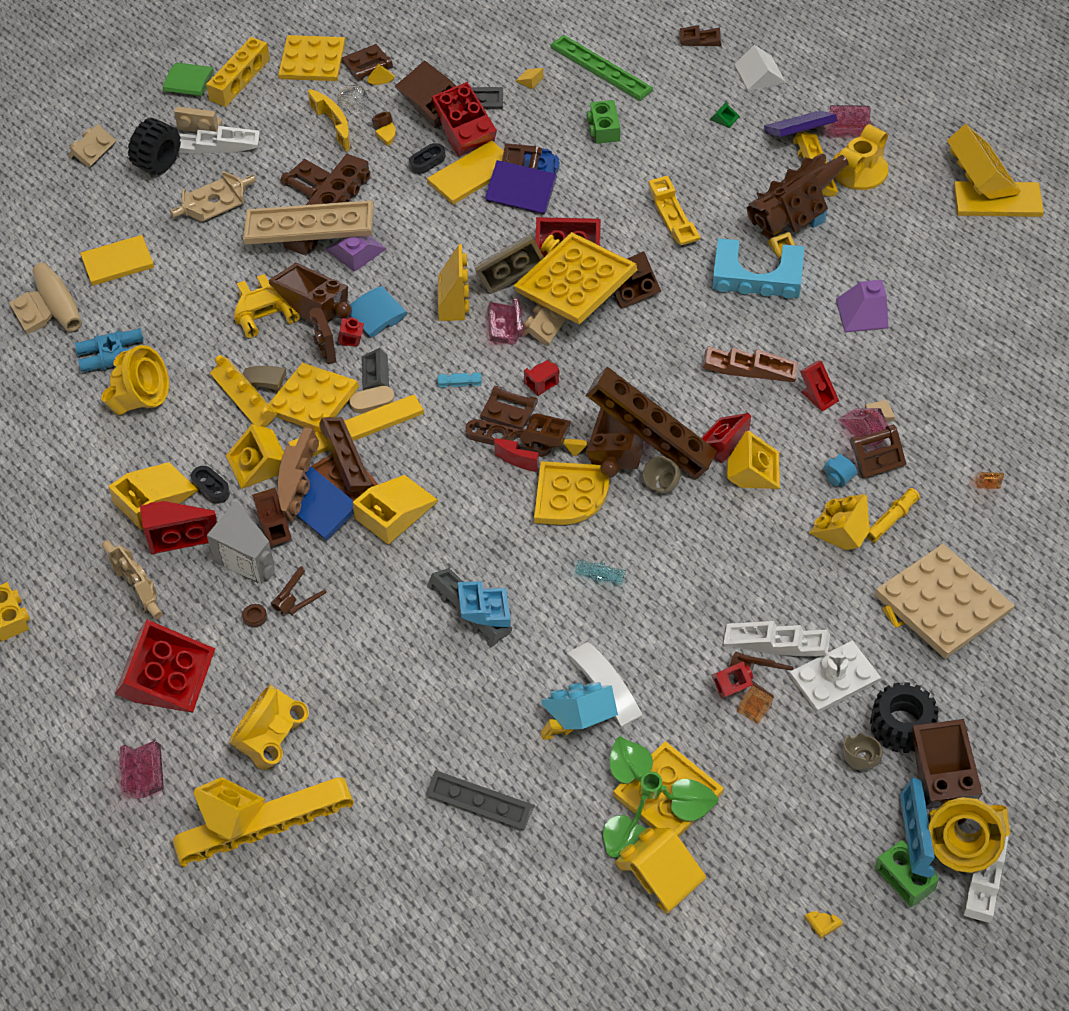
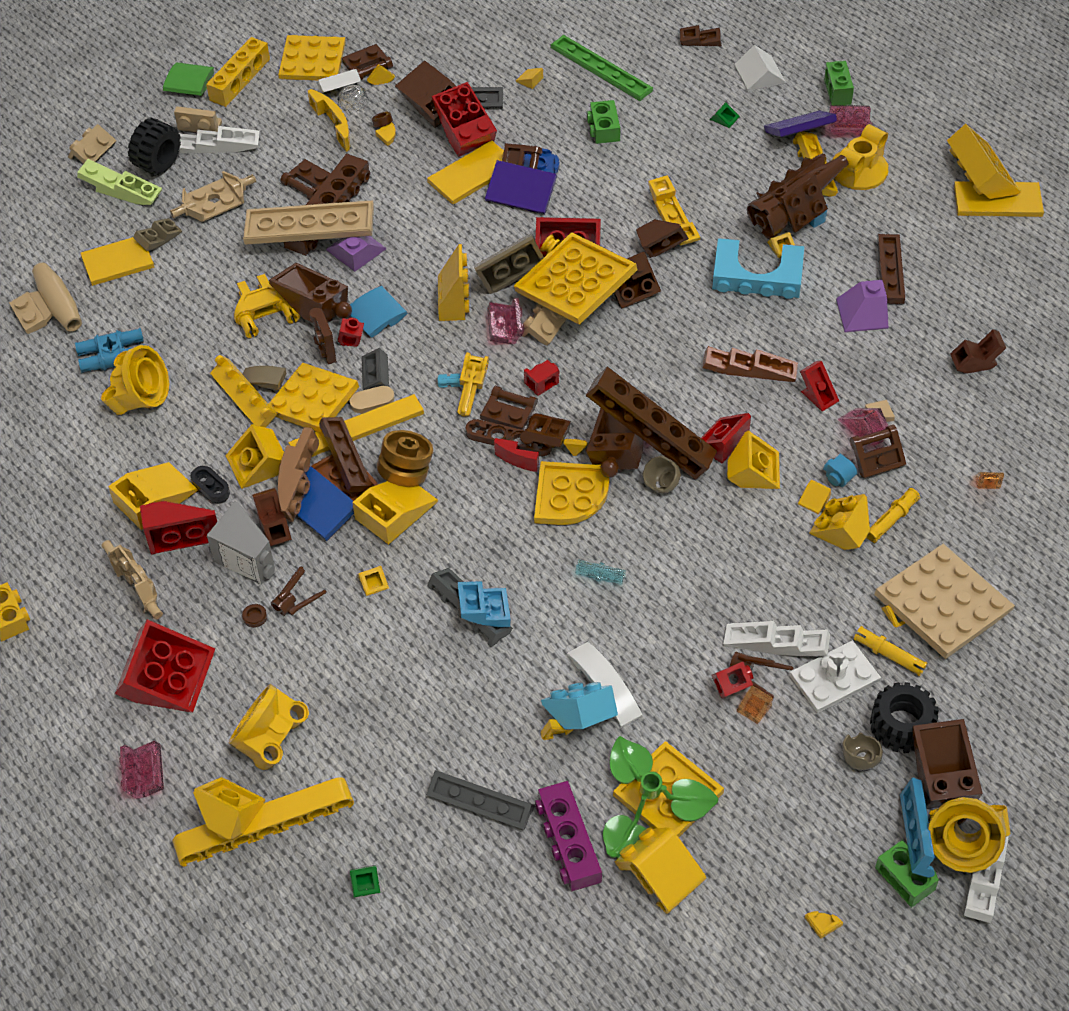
black plate [409,143,446,173] -> none
none -> yellowish green slope [77,159,162,205]
none -> dark tan slope [133,218,182,251]
none -> white slope [318,69,361,93]
none -> green slope [350,865,381,898]
none -> yellow slope [357,566,389,596]
none -> pearl gold wheel [377,430,433,487]
none -> yellow connector [457,352,489,417]
none -> magenta brick [535,781,602,892]
none -> reddish brown slope [636,219,689,258]
none -> yellow slope [798,480,831,515]
none -> bright green brick [824,61,854,106]
none -> yellow pin [854,626,928,677]
none -> reddish brown plate [877,234,905,304]
none -> copper brick [950,329,1006,374]

